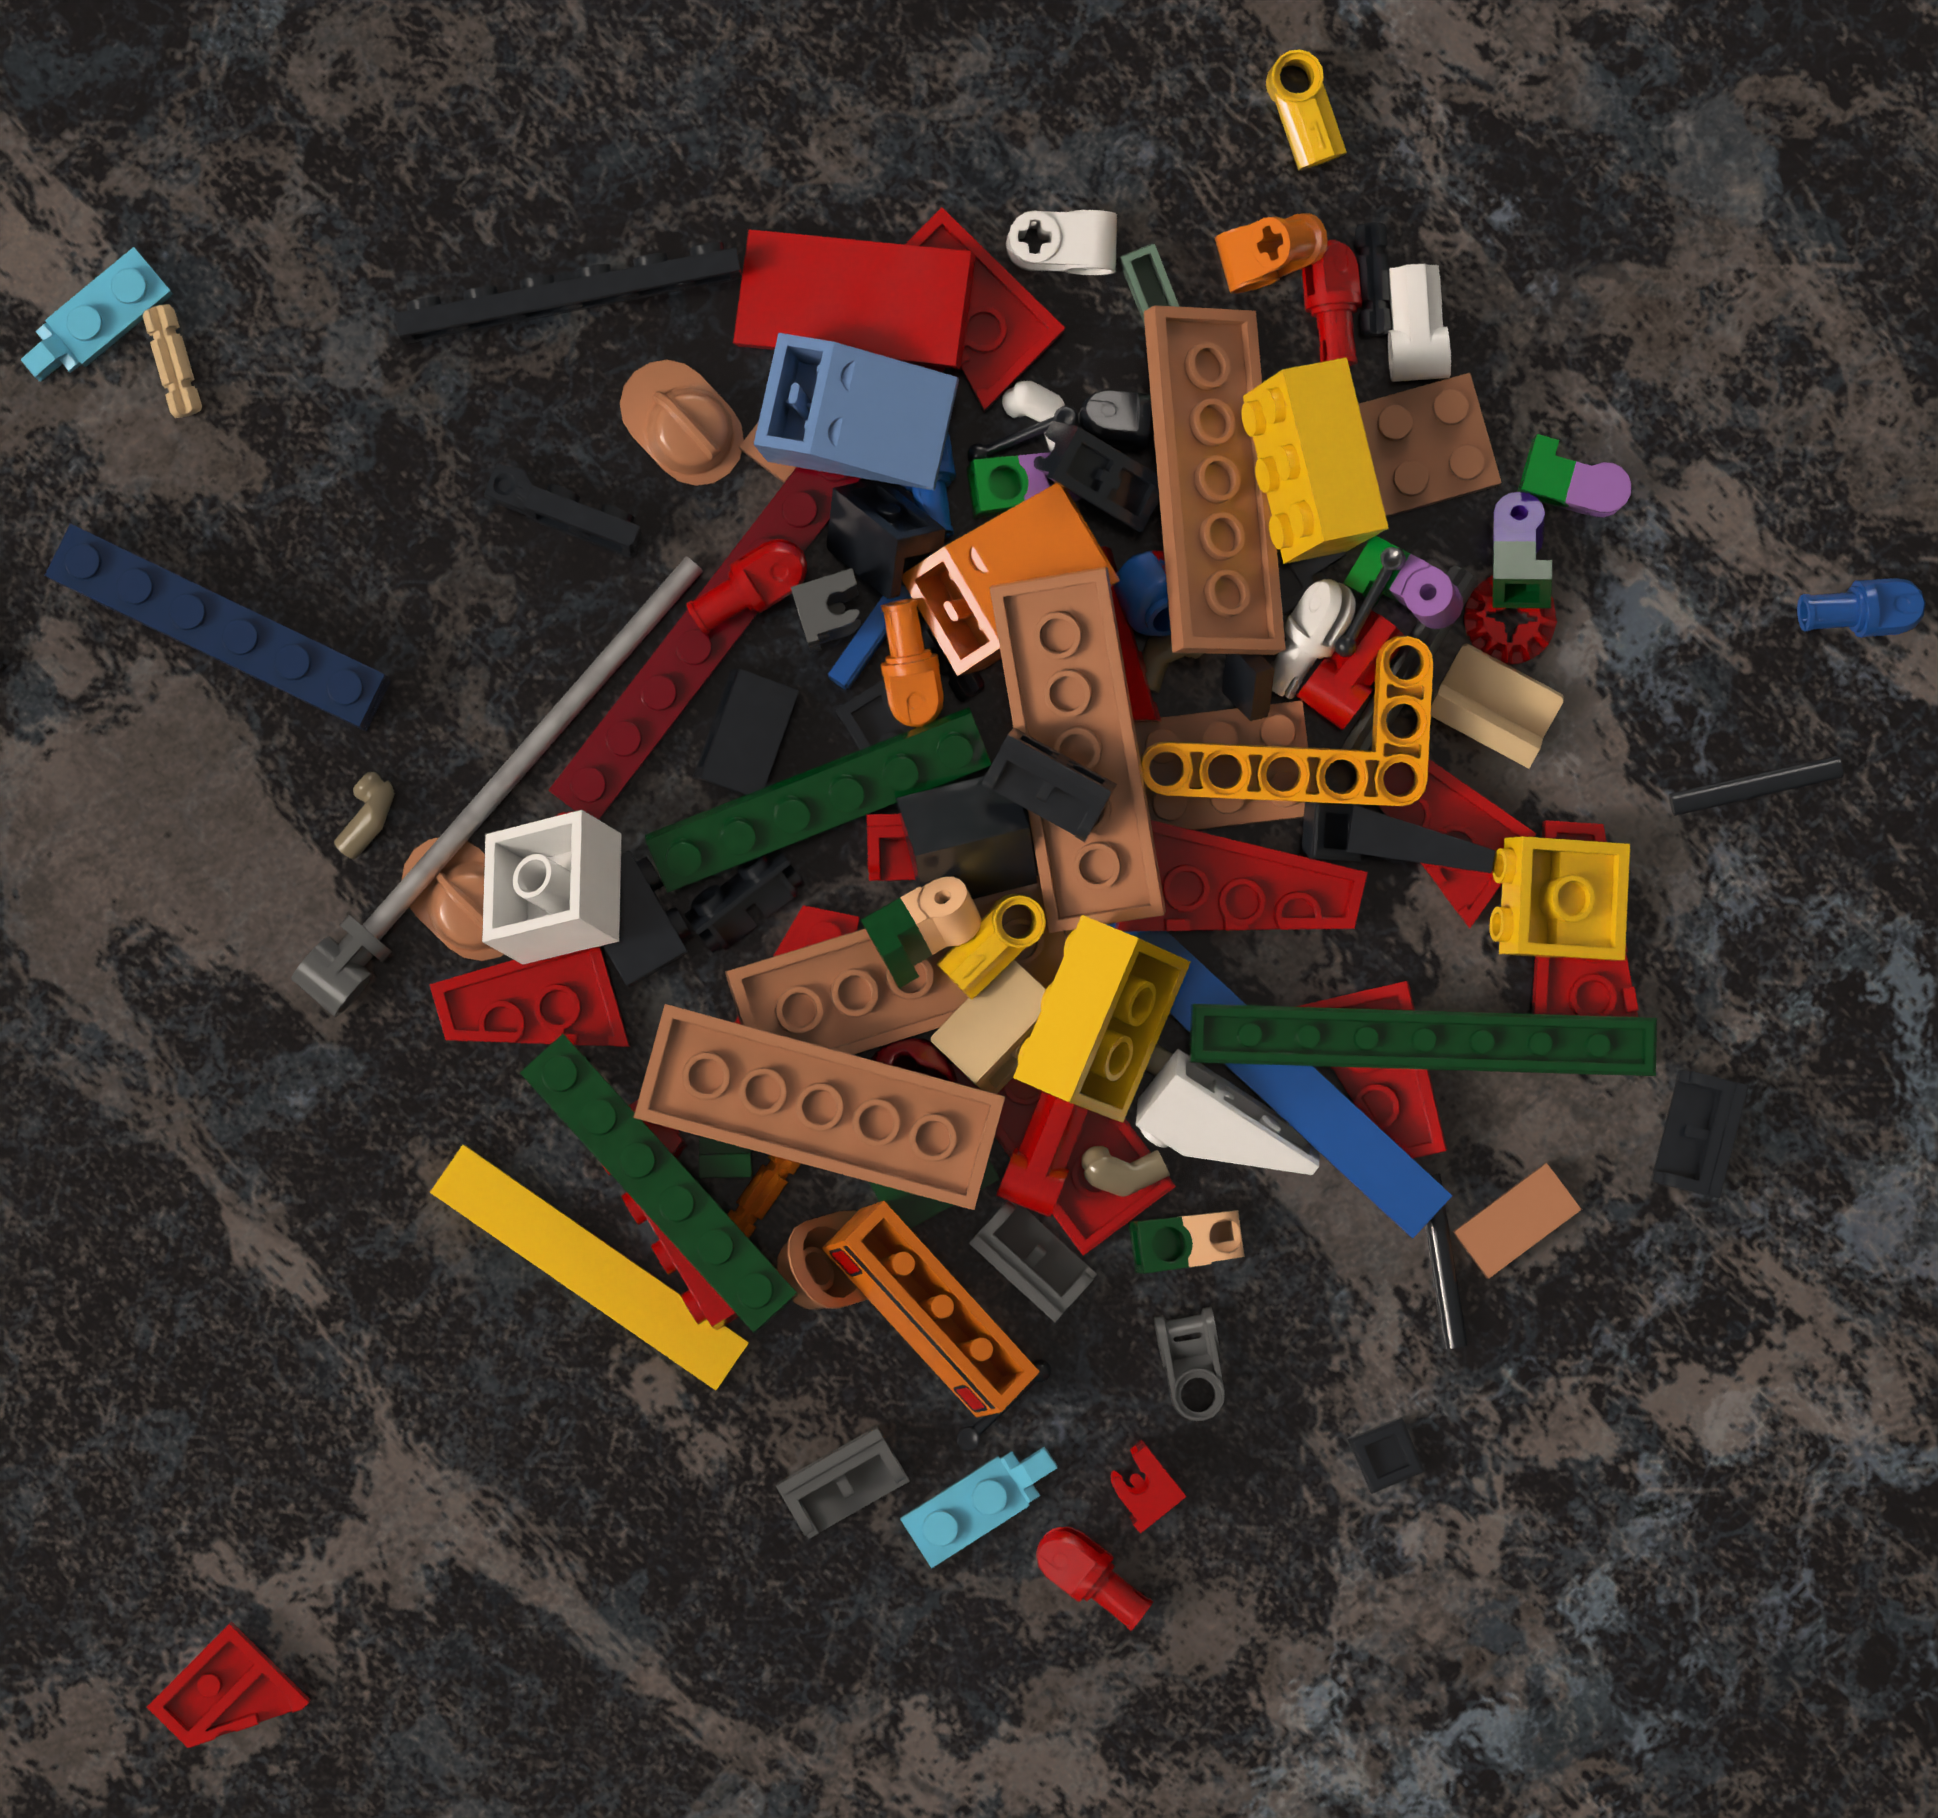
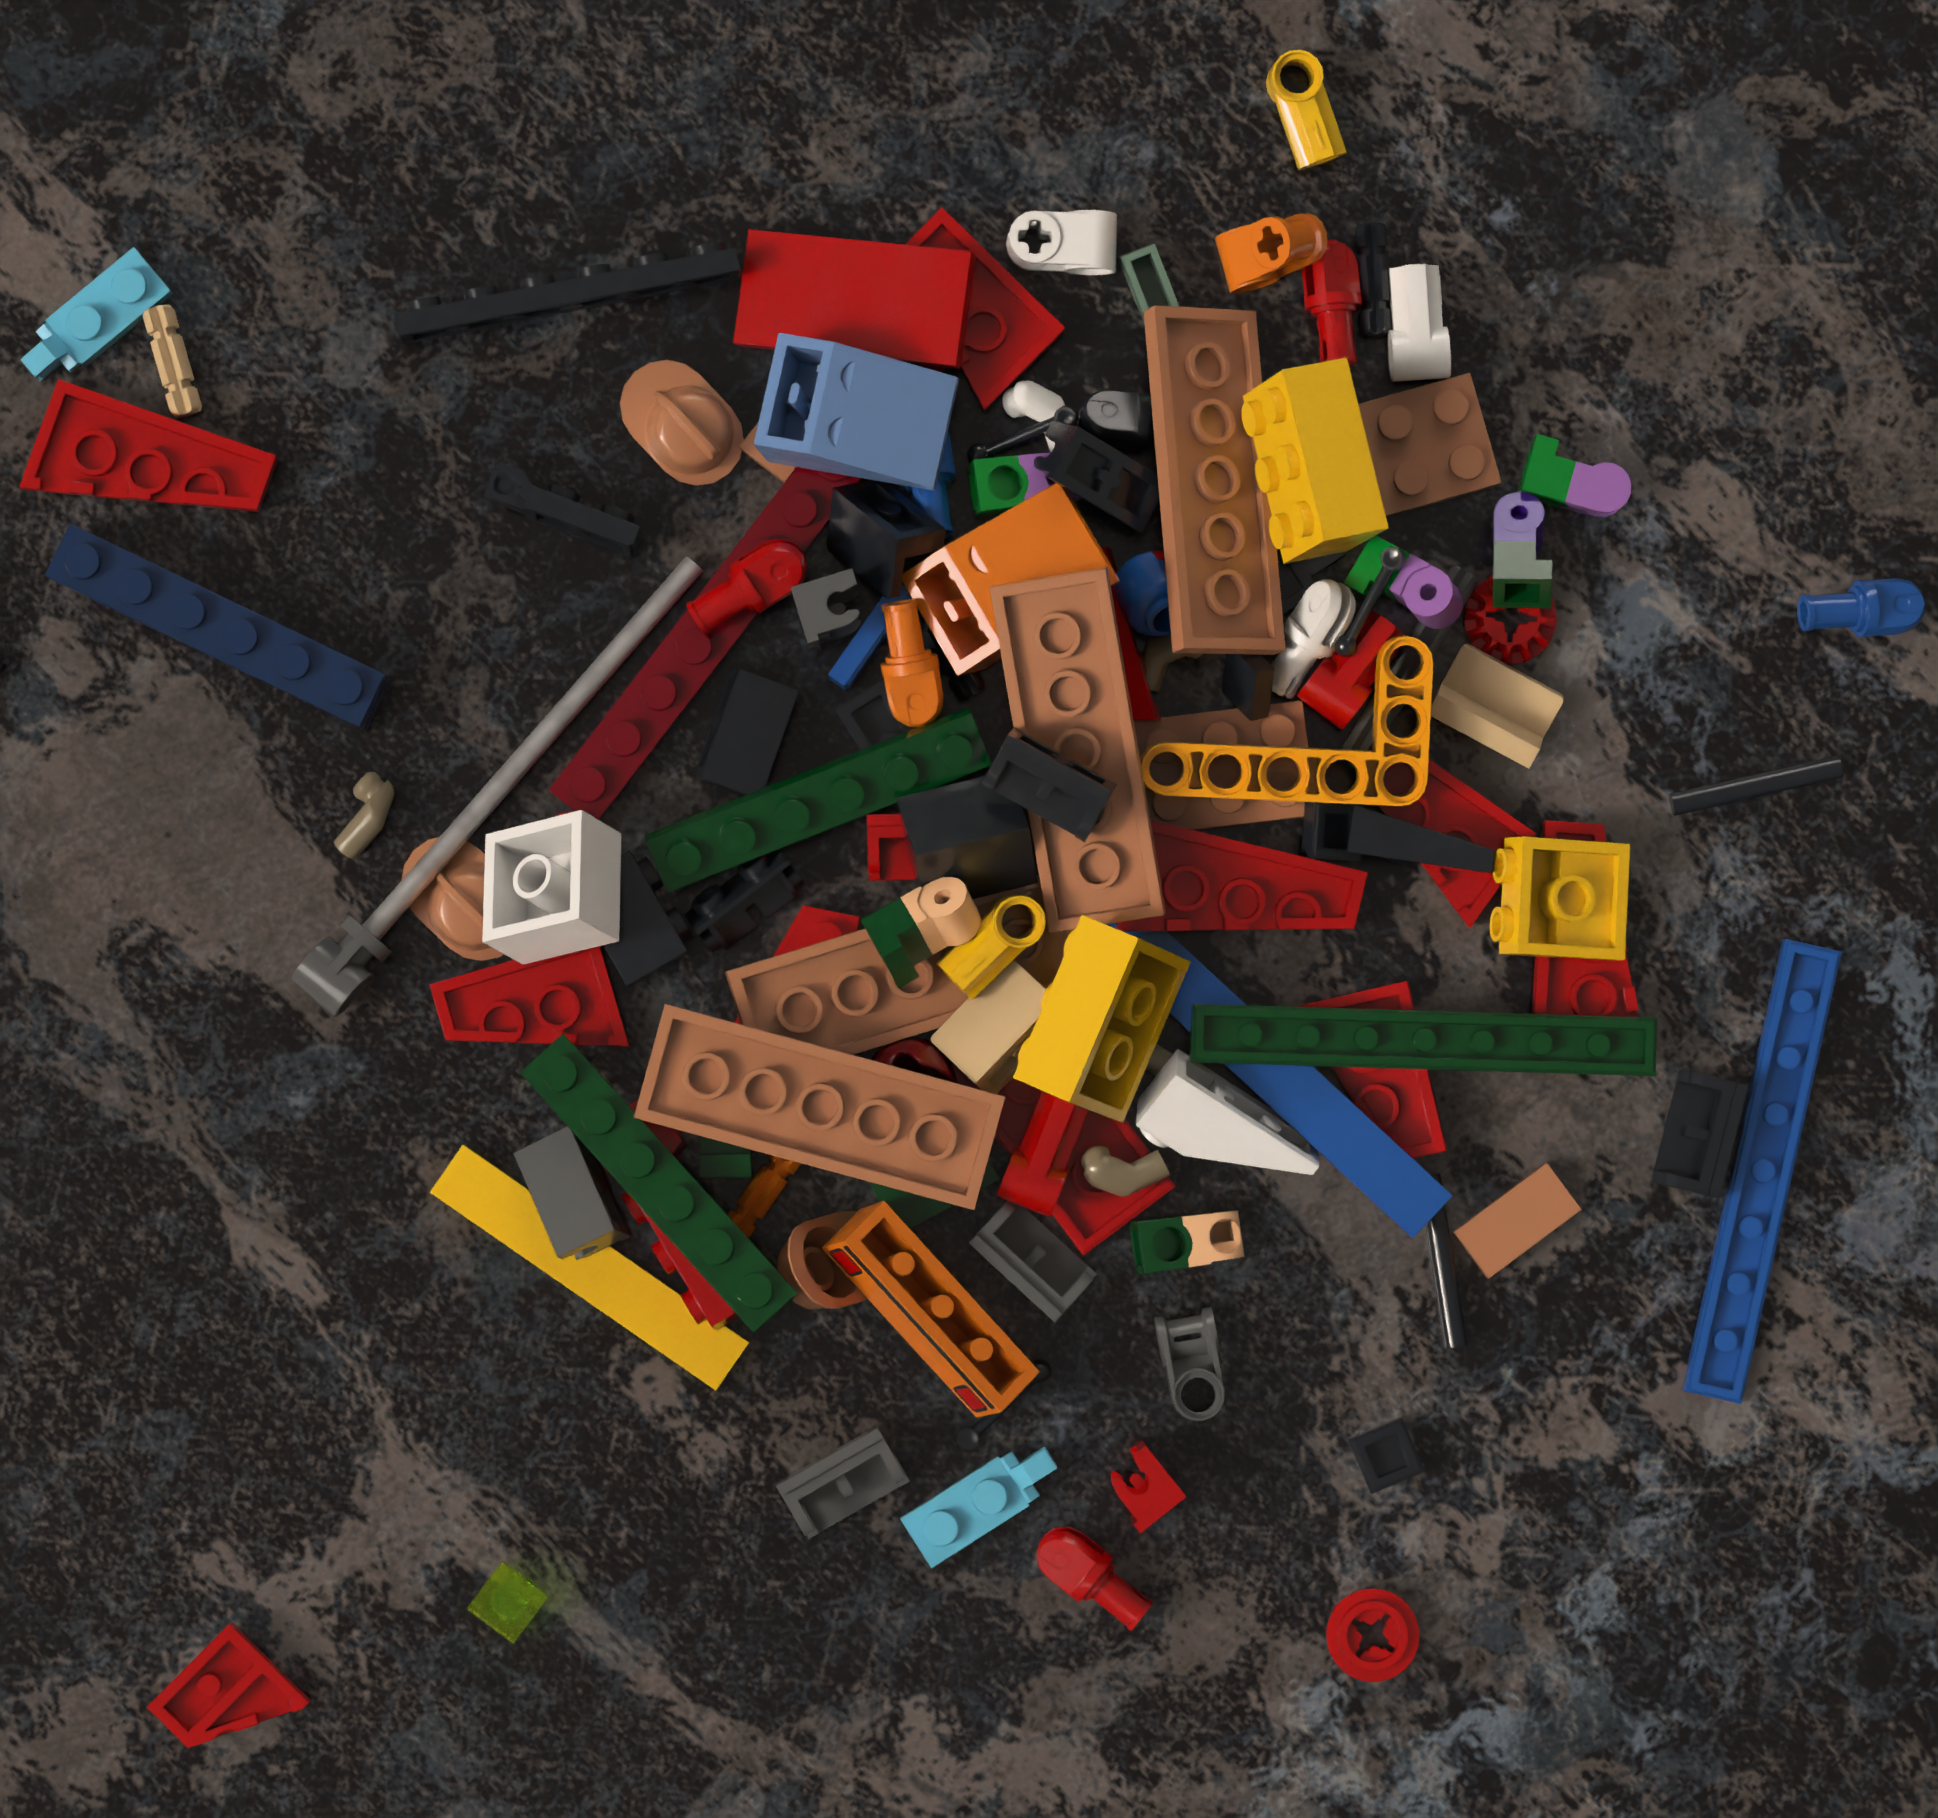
none -> red wing [19,379,279,512]
none -> clear neon green plate [467,1560,549,1644]
none -> dark grey hinge [513,1126,631,1260]
none -> red gear [1326,1588,1419,1682]
none -> blue tile [1682,939,1842,1404]

